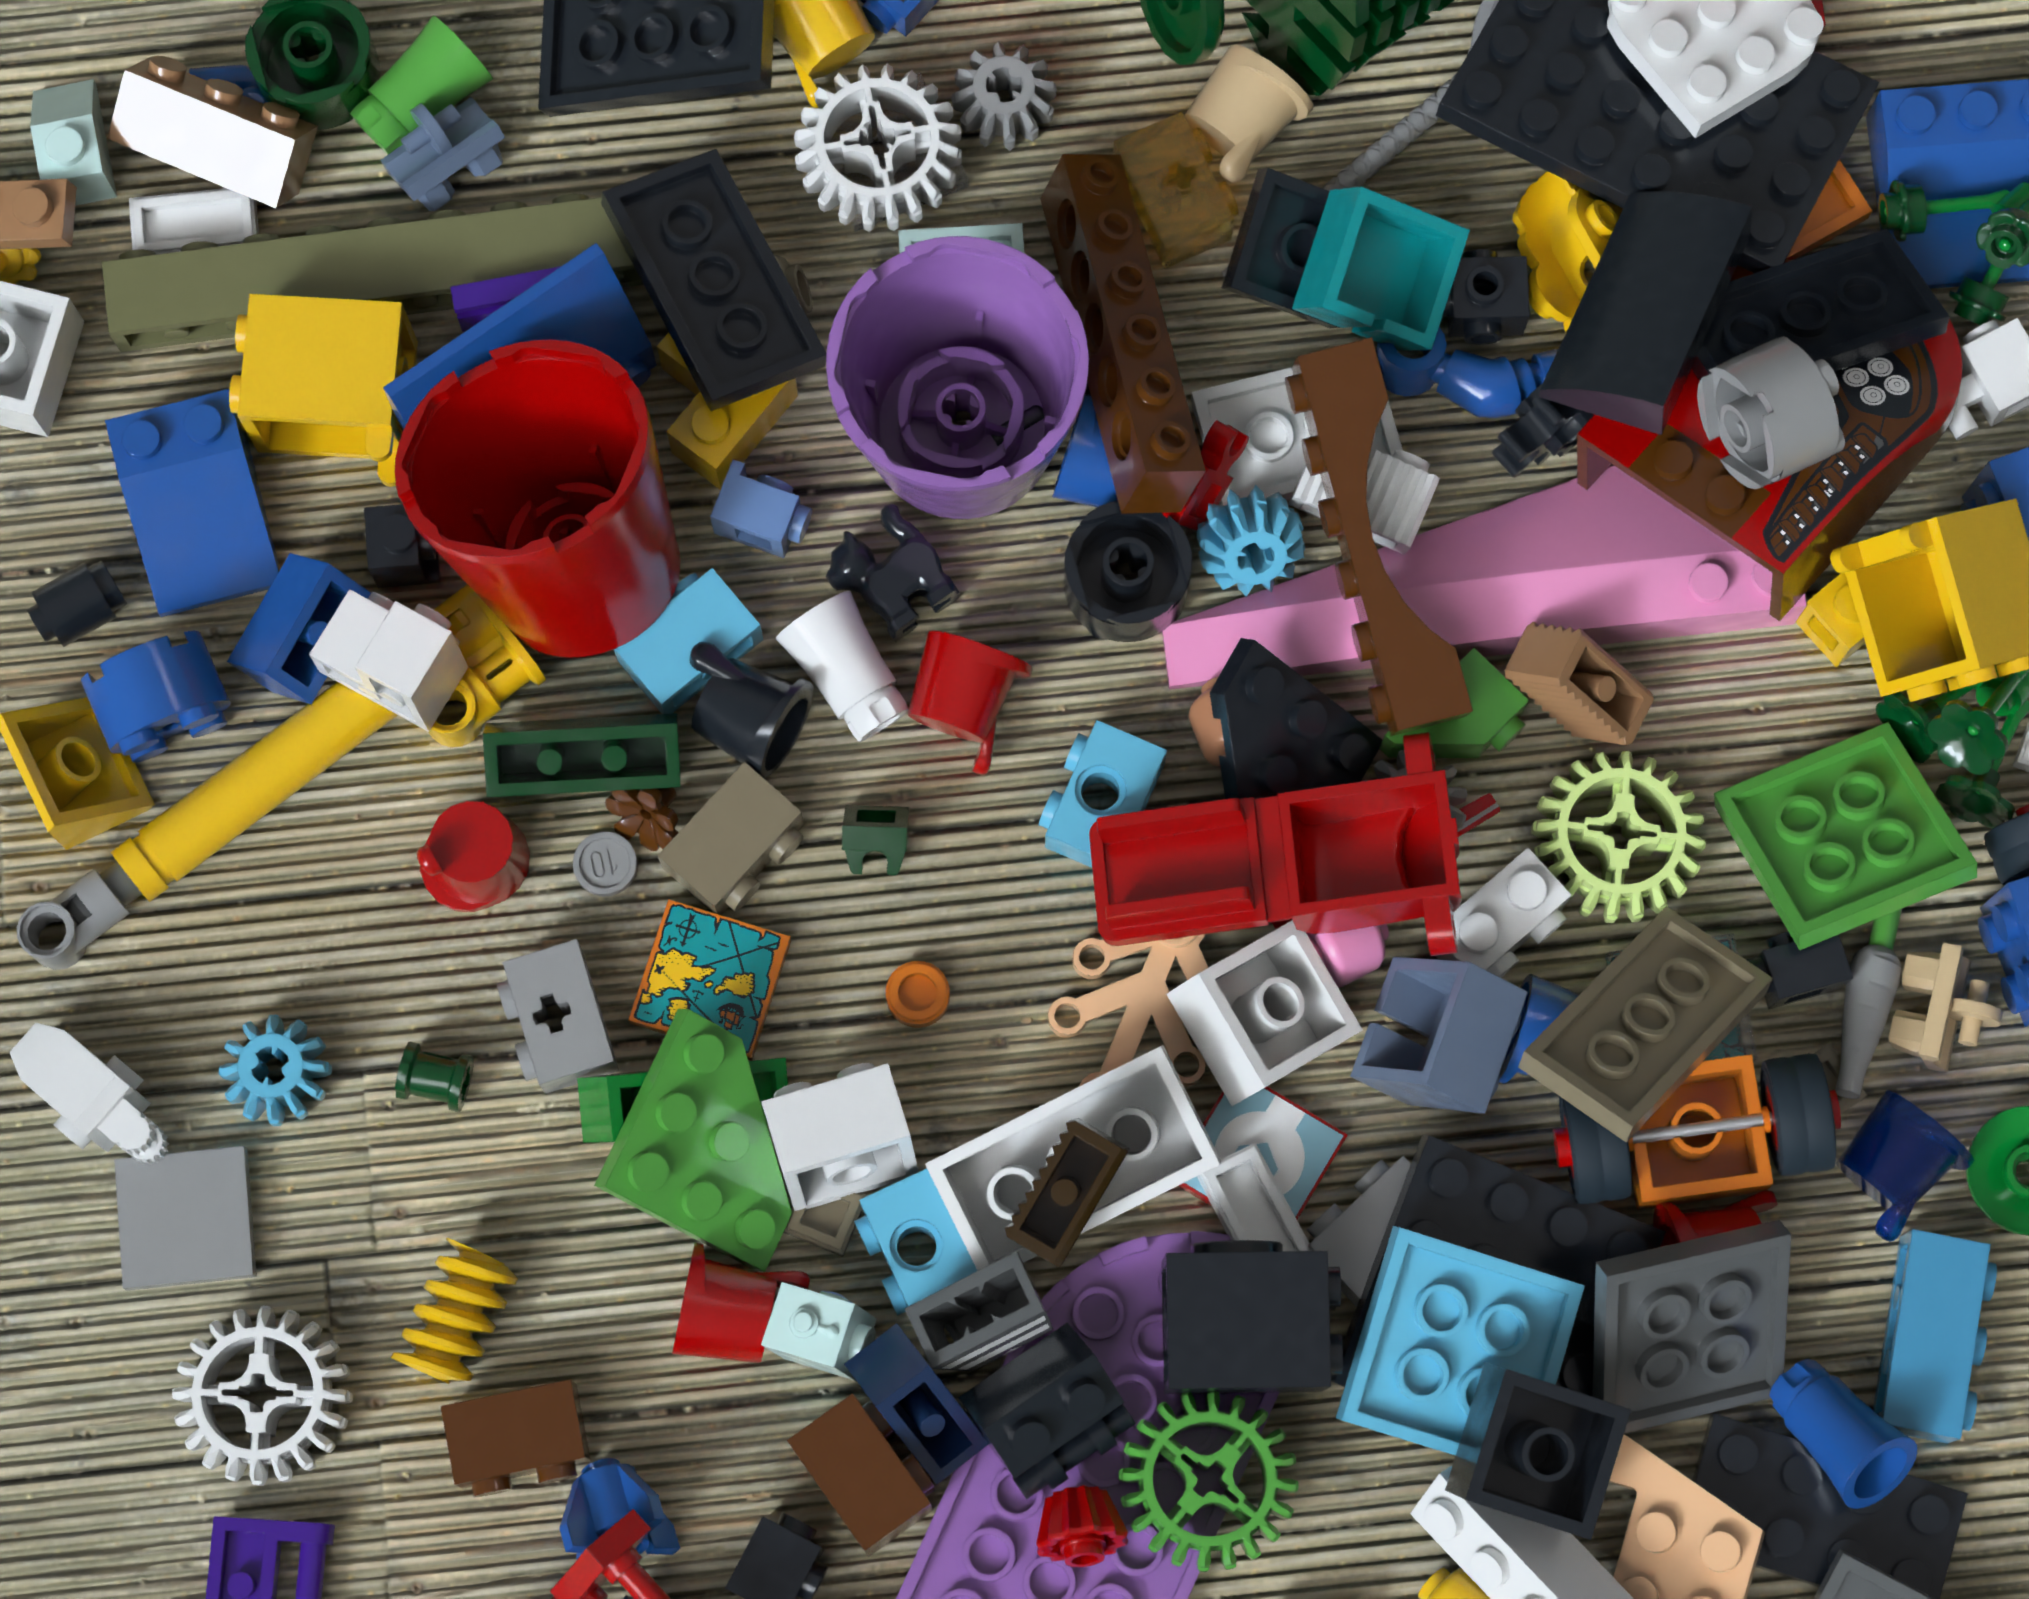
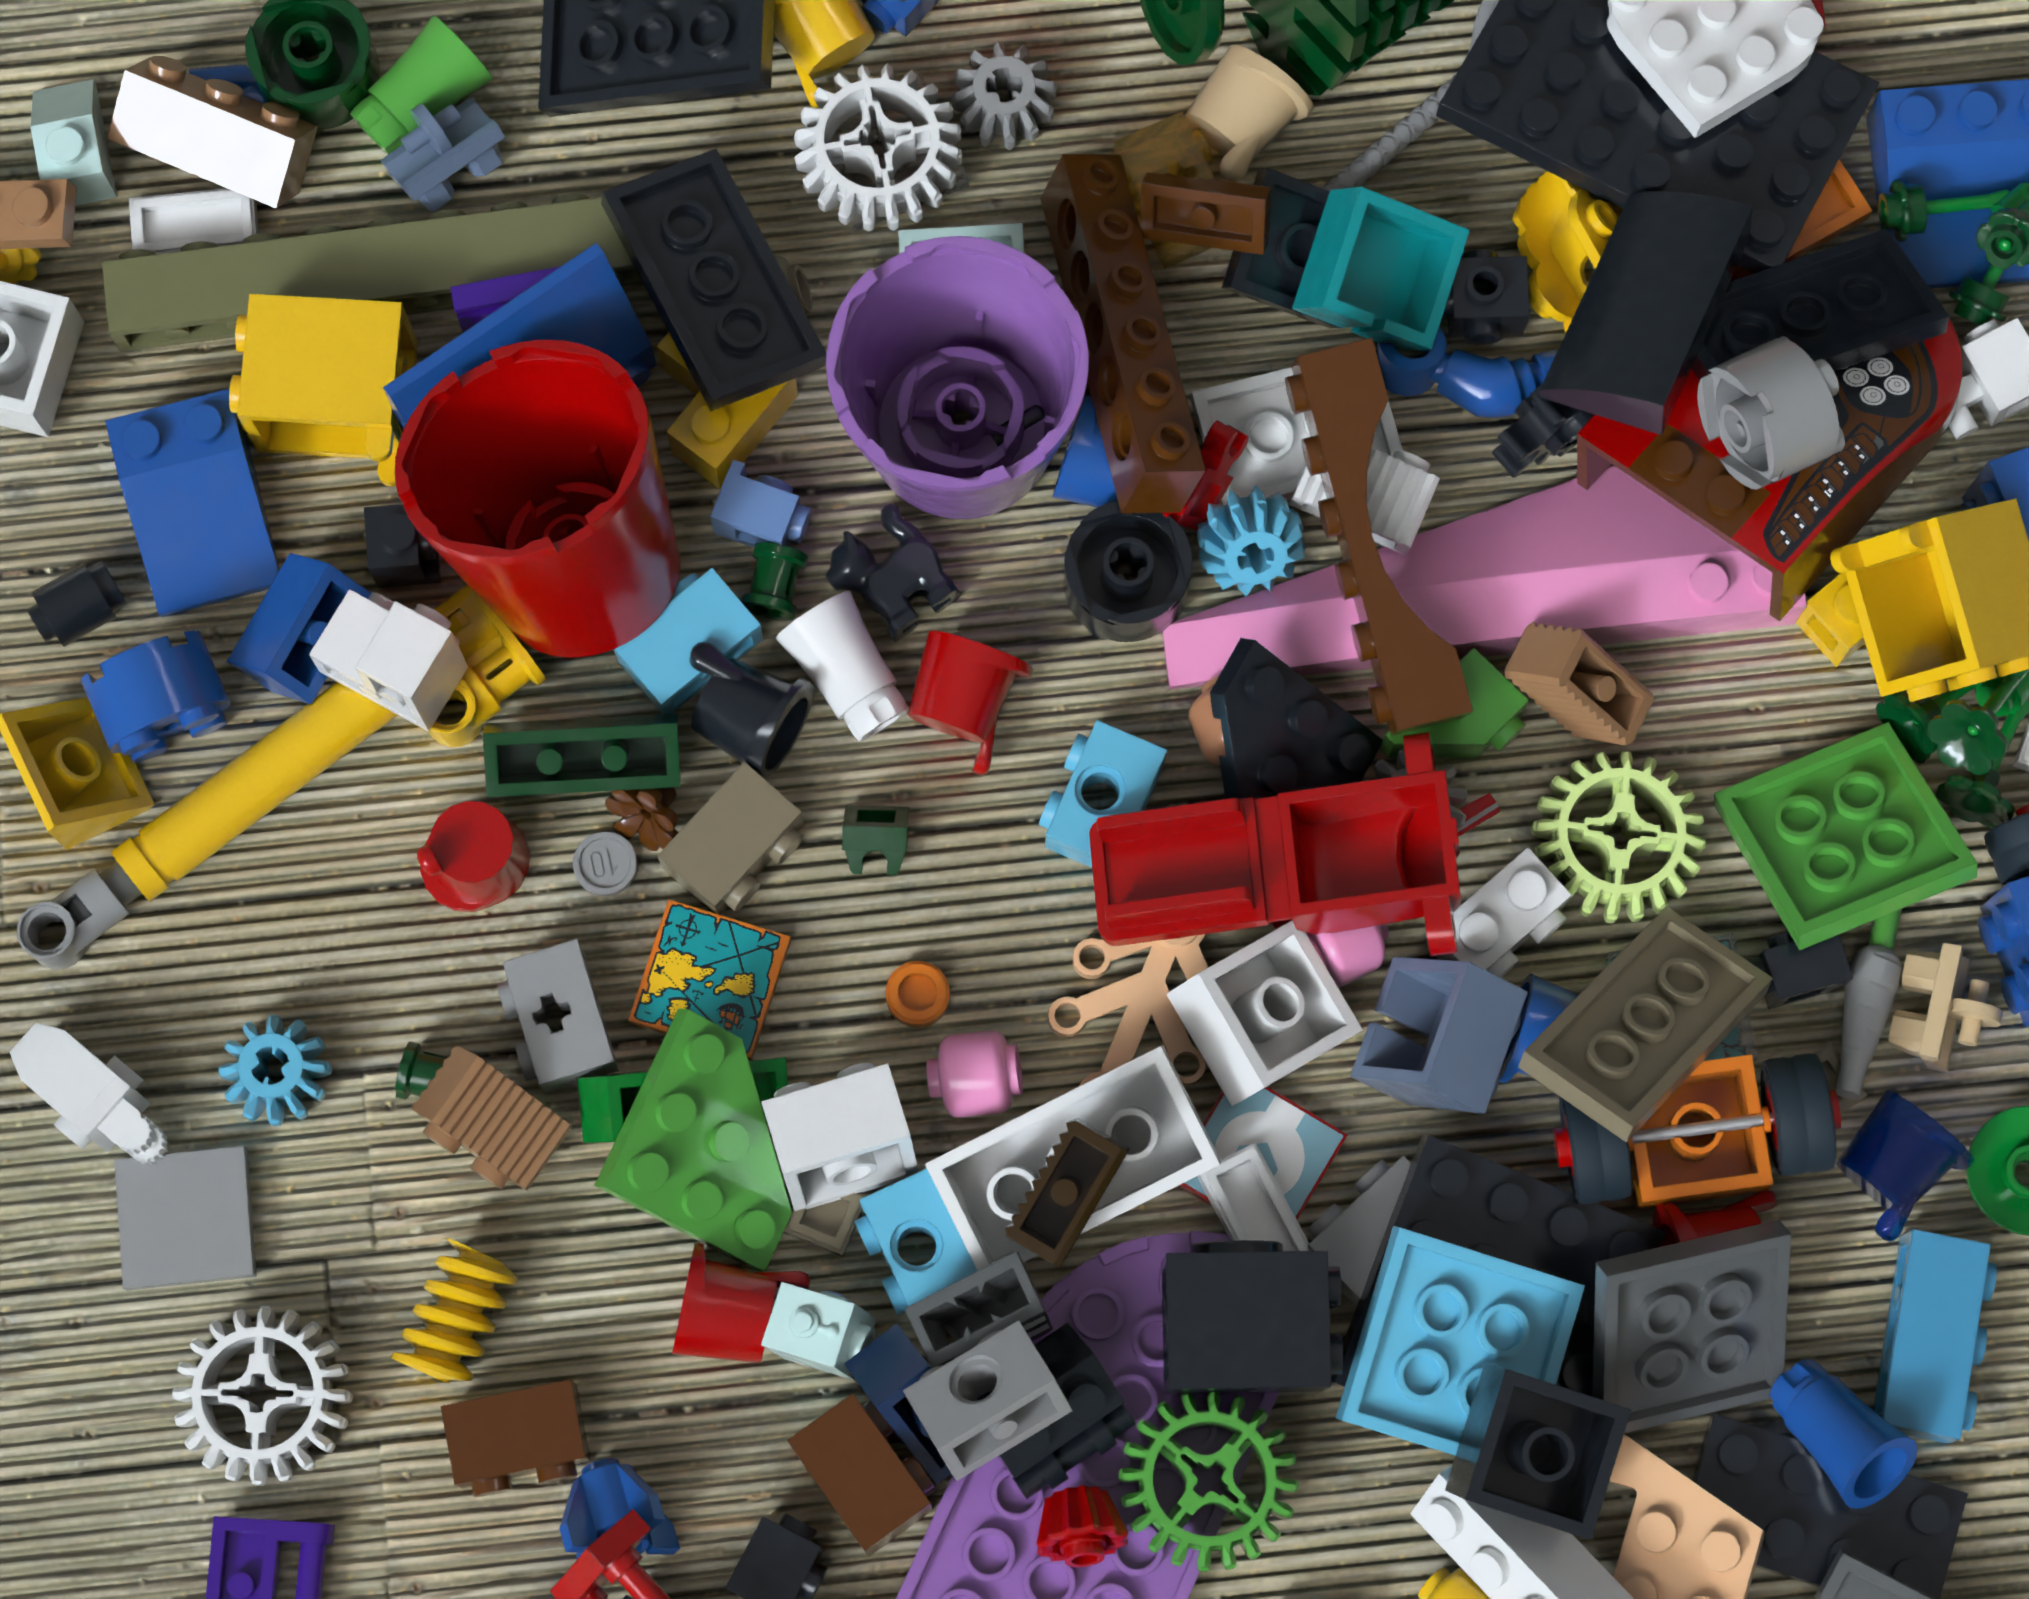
none -> medium nougat brick [412,1046,572,1190]
none -> dark green bush [741,542,808,621]
none -> light grey brick [903,1320,1072,1481]
none -> bright pink head [926,1030,1023,1118]
none -> reddish brown plate [1141,172,1271,255]

